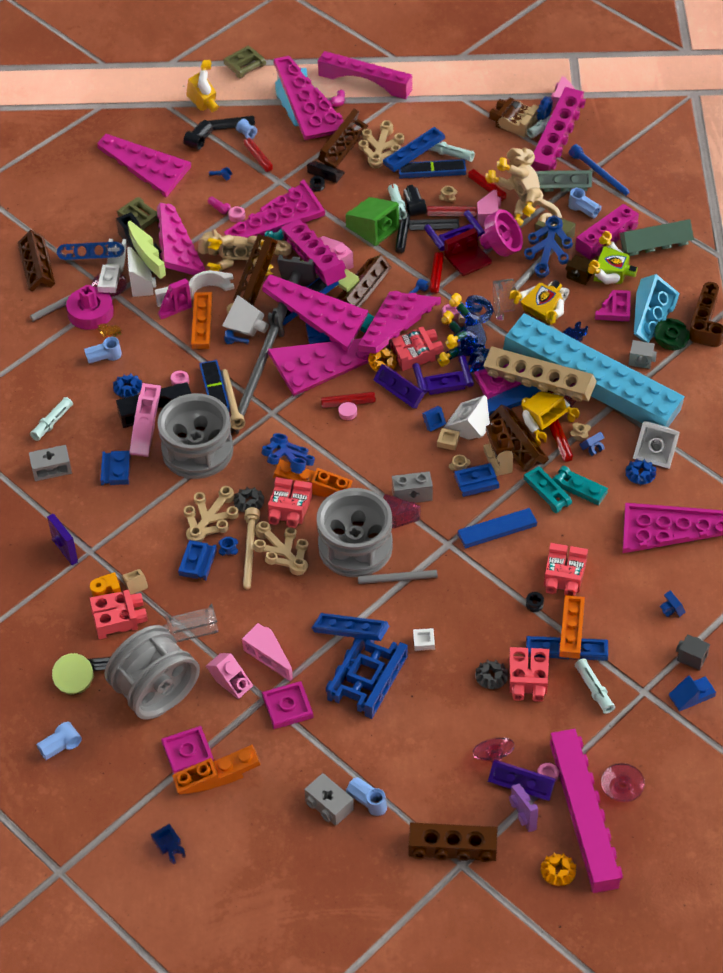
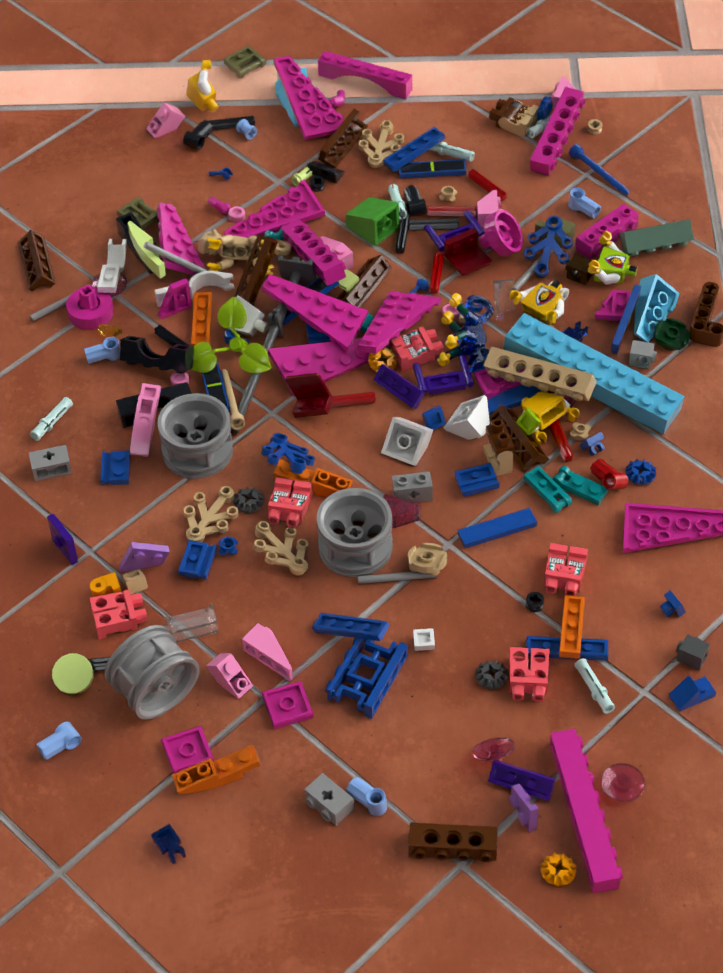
blue beam [57,242,124,260] -> none
dark pink wing [97,134,191,198] -> none
blue gear [113,374,142,398] -> none
white slope [127,247,156,297] -> none
tan piece [243,507,260,590] -> none
red axle [244,138,273,172] -> none
bright pink tile [339,402,357,420] -> none
tan plate [437,428,460,450] -> none
tan plate [449,455,471,471] -> none
tan animal [486,148,562,226] -> none
sand green brick [535,170,592,192] -> none
bright pink tile [537,763,559,783] -> none
white slope [633,421,680,469] -> none
none -> medium lavender wing [119,542,170,572]
none -> black arch [120,335,194,373]
none -> light grey bar [144,242,207,273]
none -> bright pink slope [146,102,185,138]
none -> black axle [154,325,190,346]
none -> lime plant [191,297,272,373]
none -> dark red bracket [285,373,333,418]
none -> yellowish green pin [292,167,312,186]
none -> white slope [381,417,433,466]
none -> tan plate [408,543,447,576]
none -> lime tile [516,408,542,435]
none -> tan bush [587,119,603,135]
none -> red piece [590,459,628,490]
none -> blue tile [611,284,641,354]

